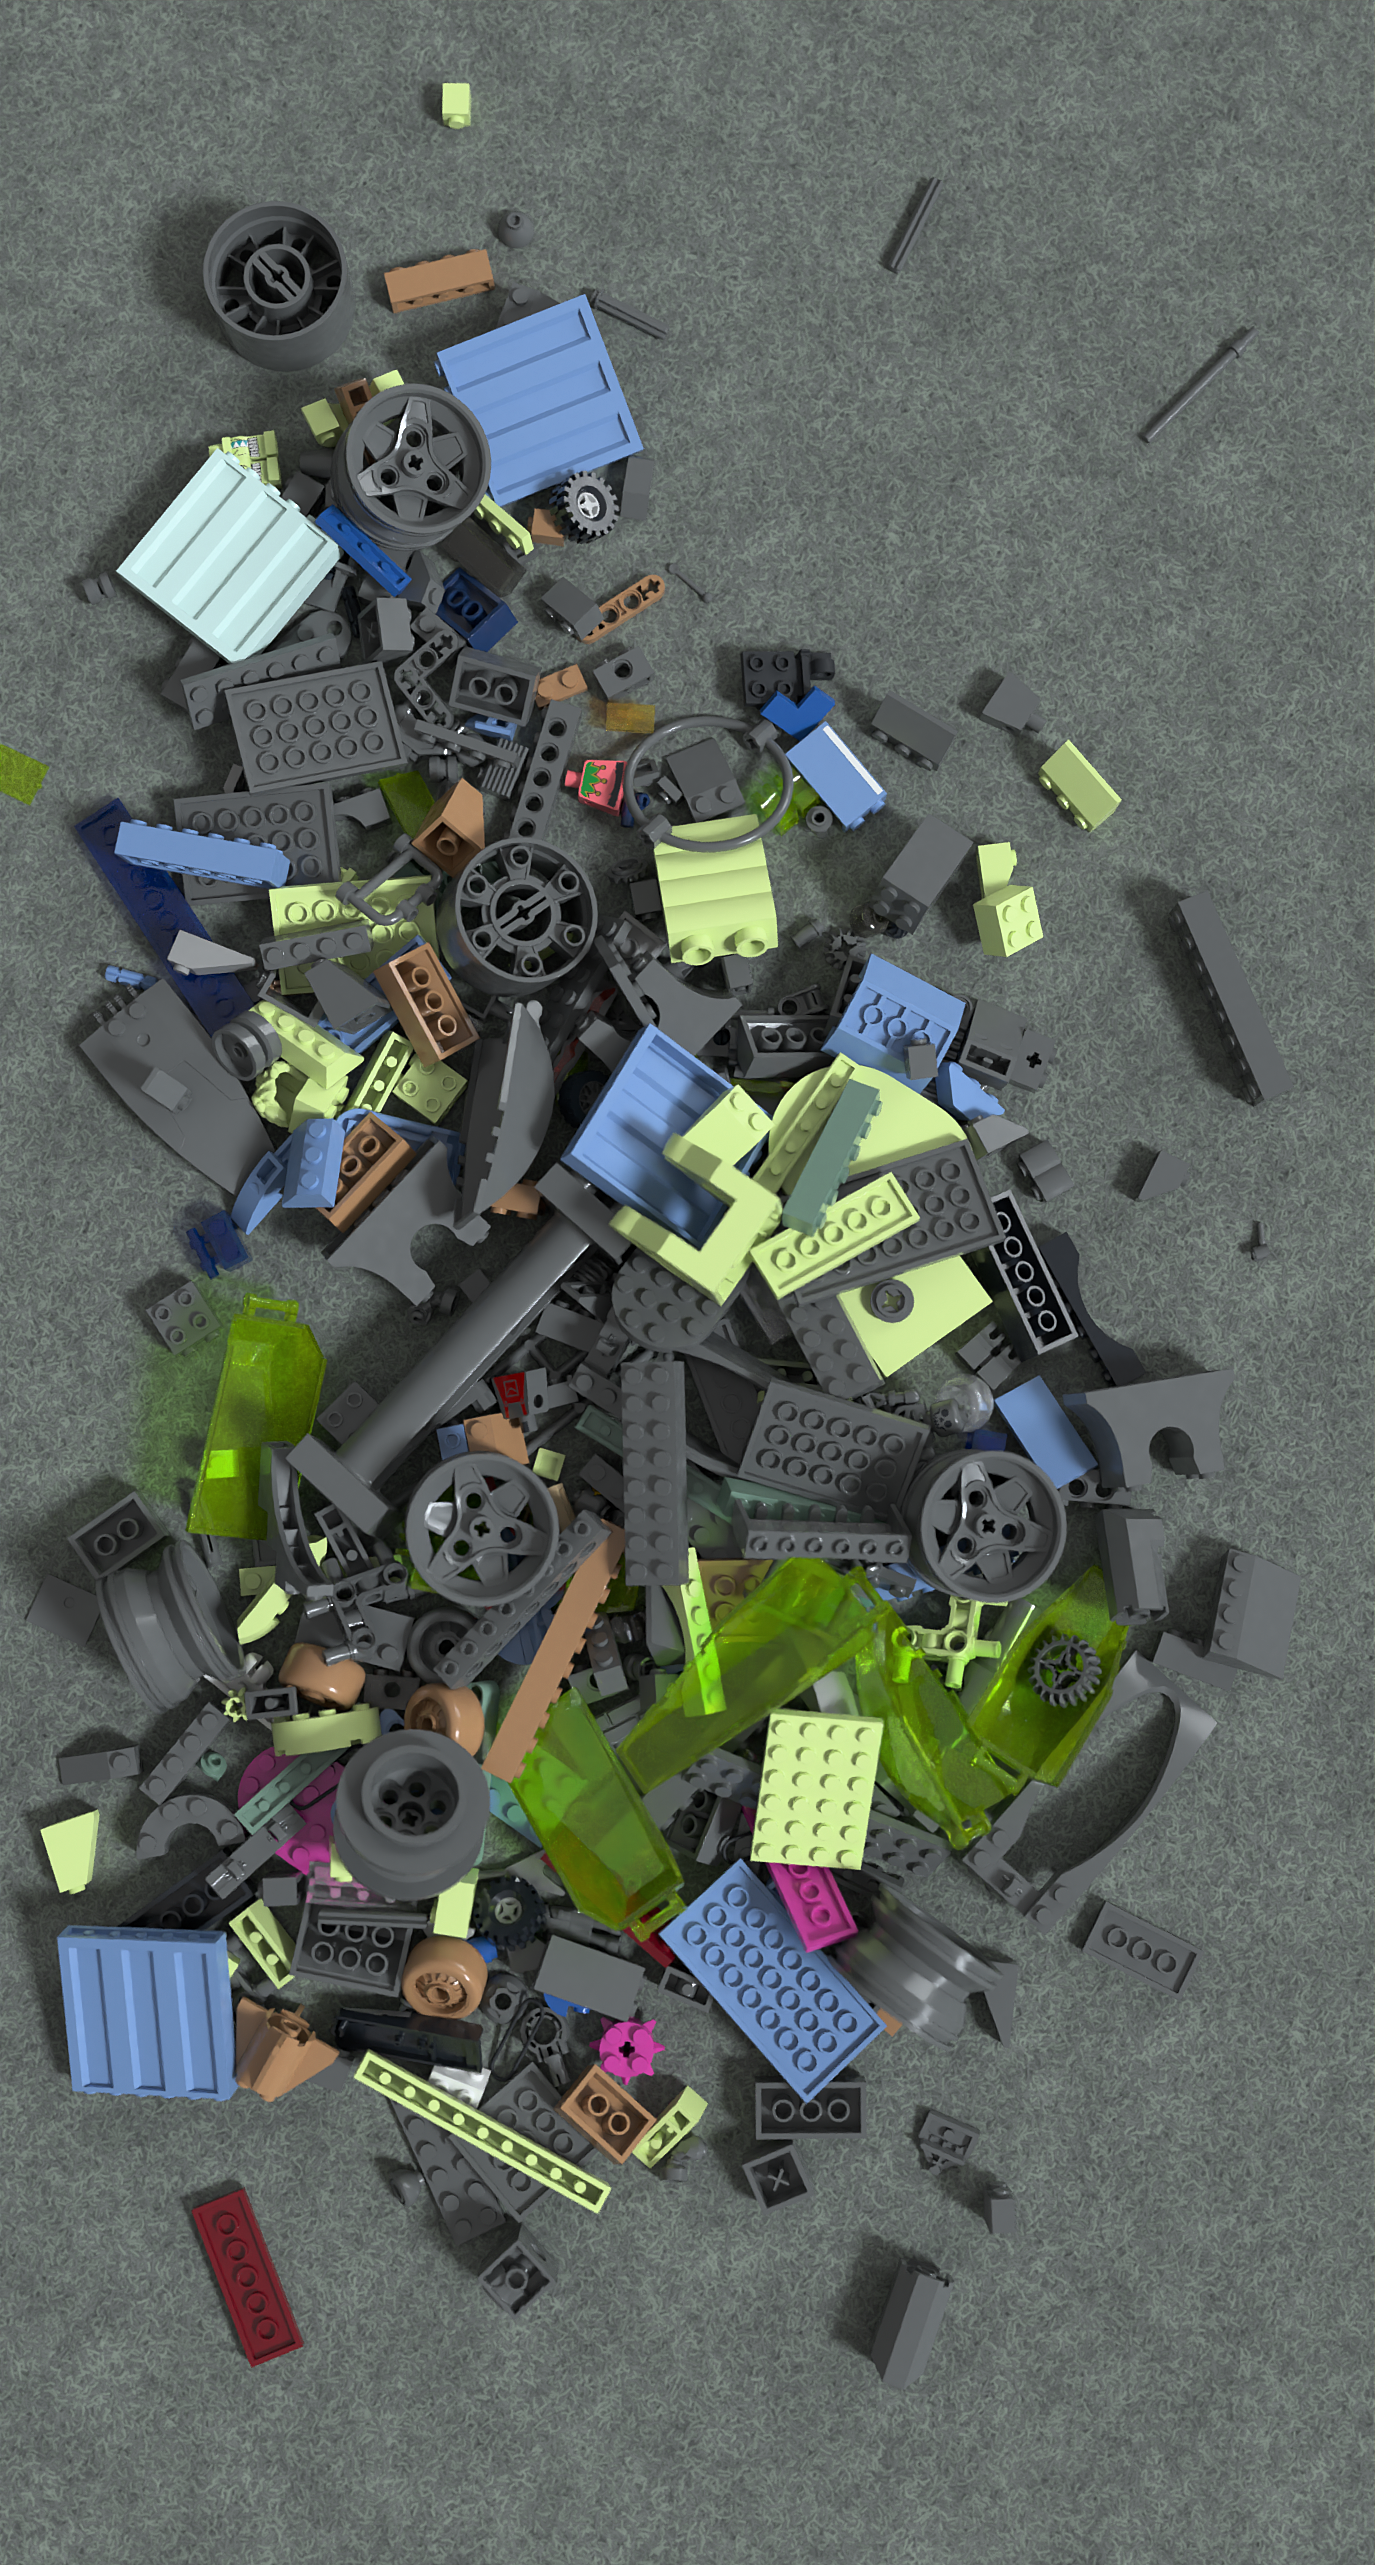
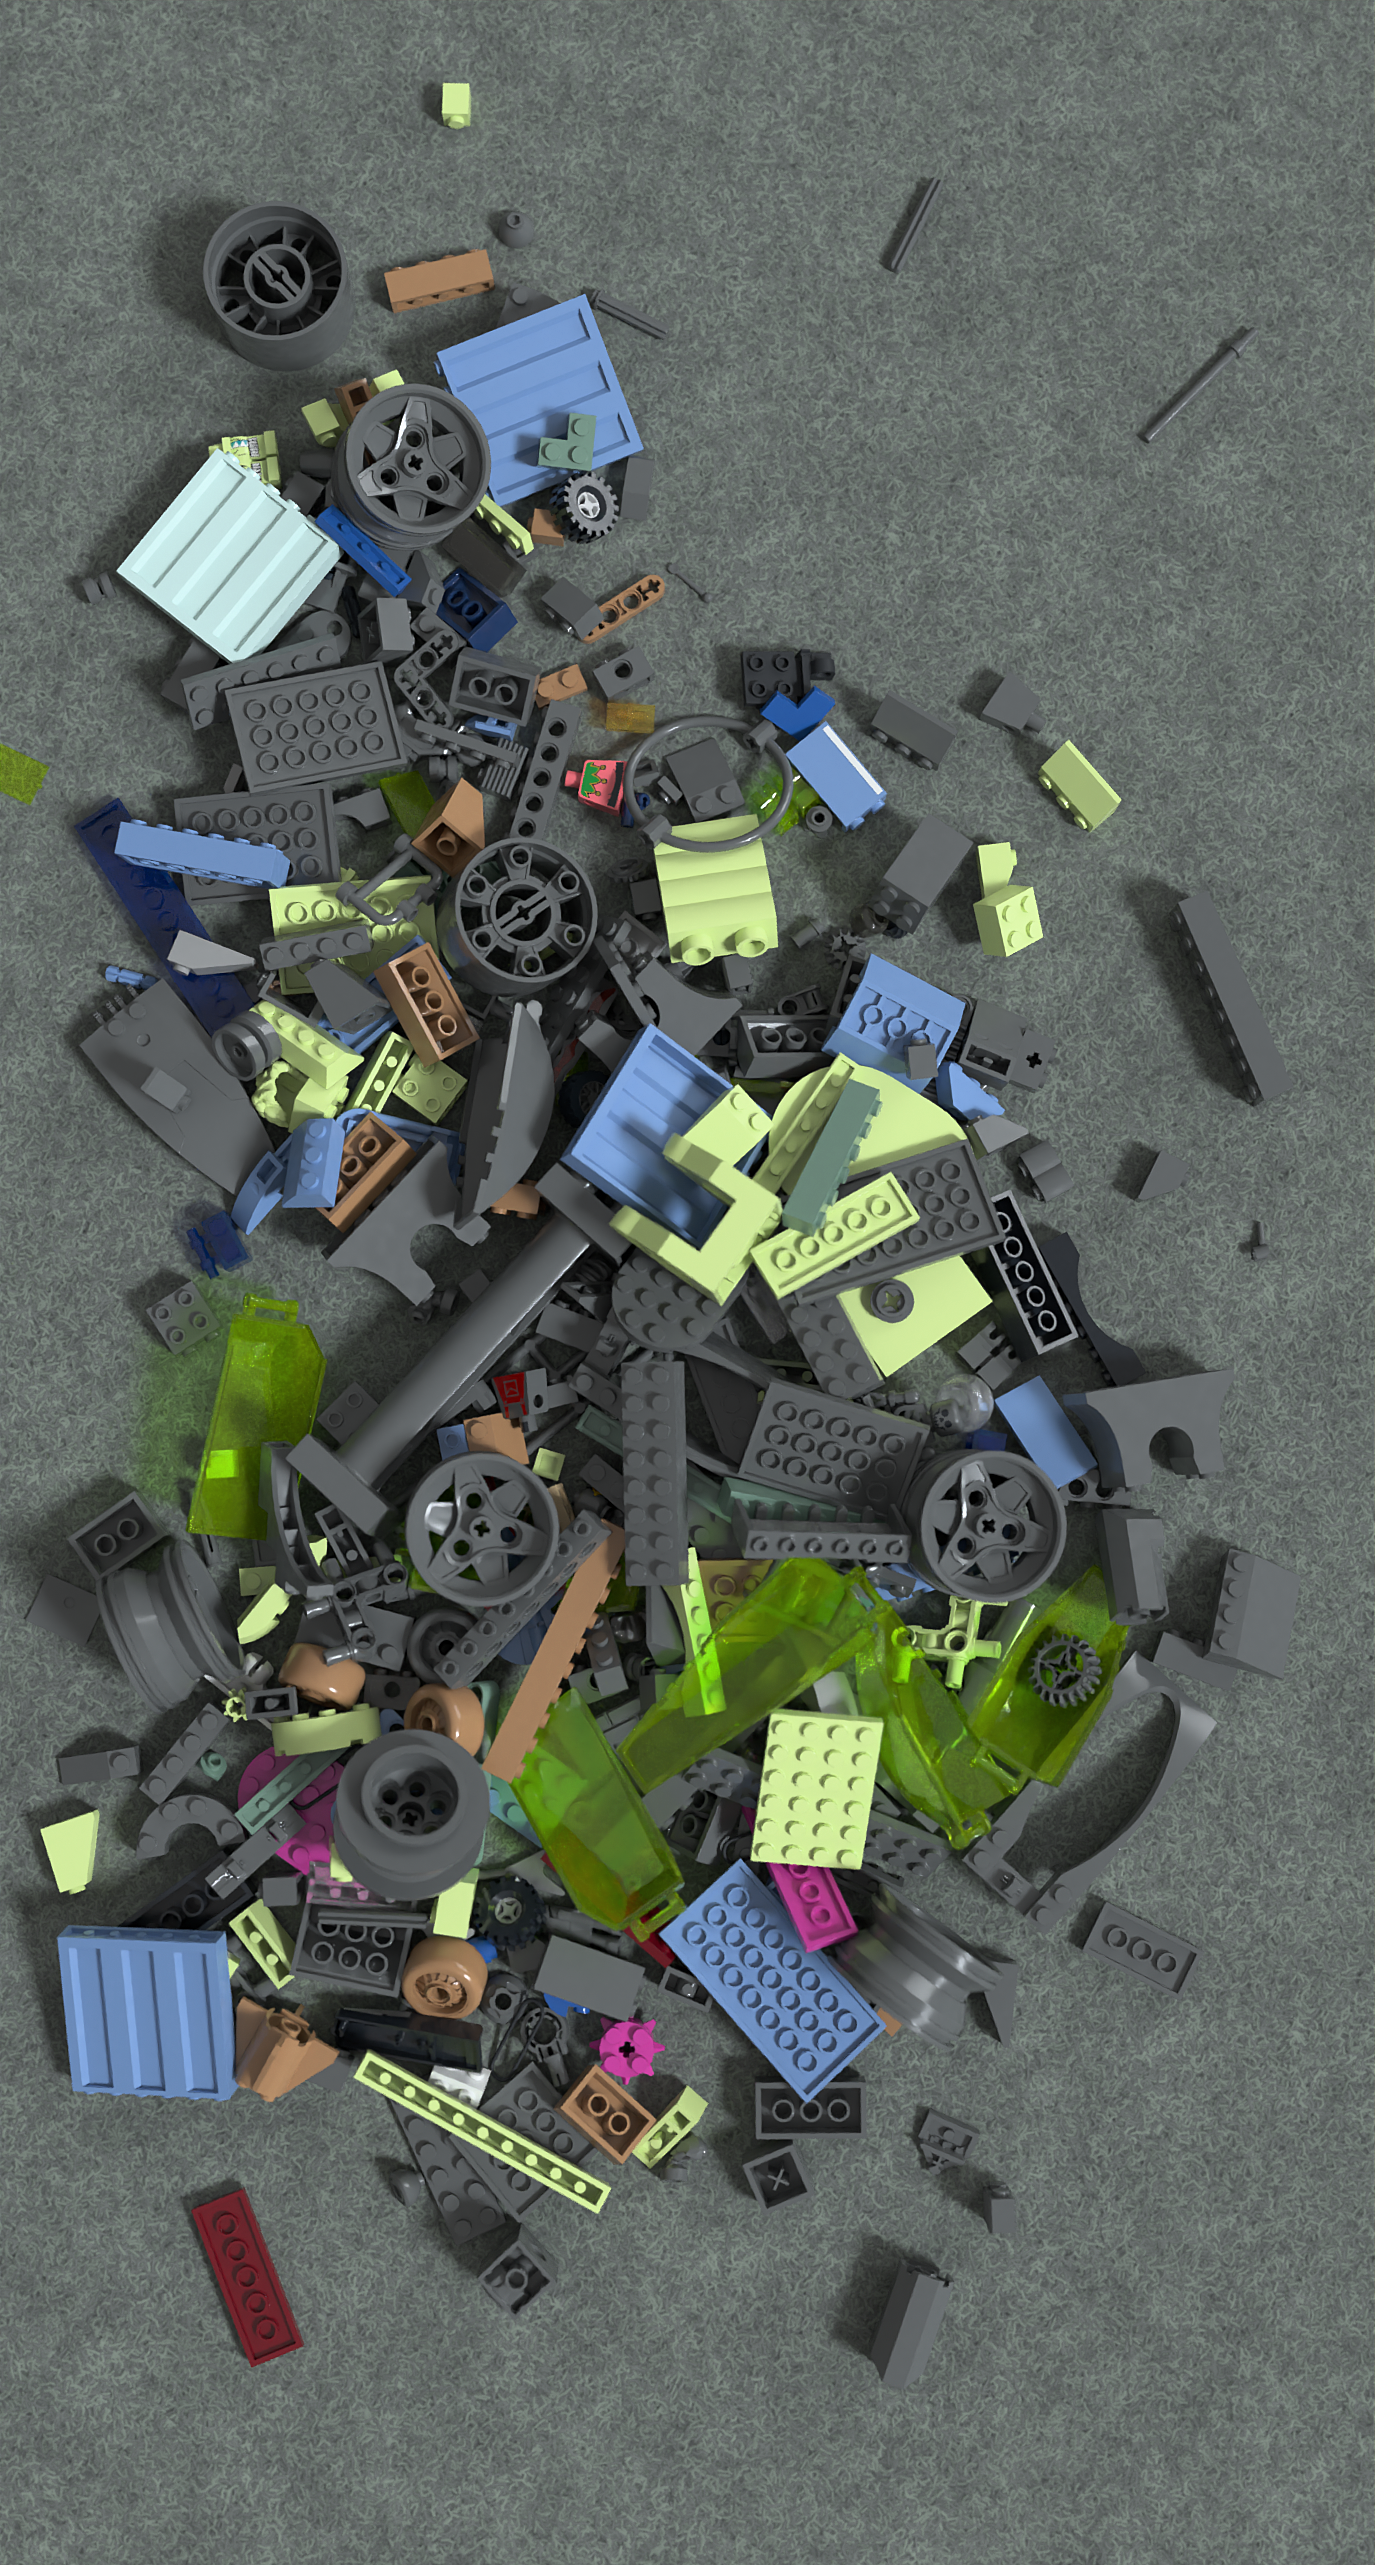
none -> sand green brick [536,413,597,473]

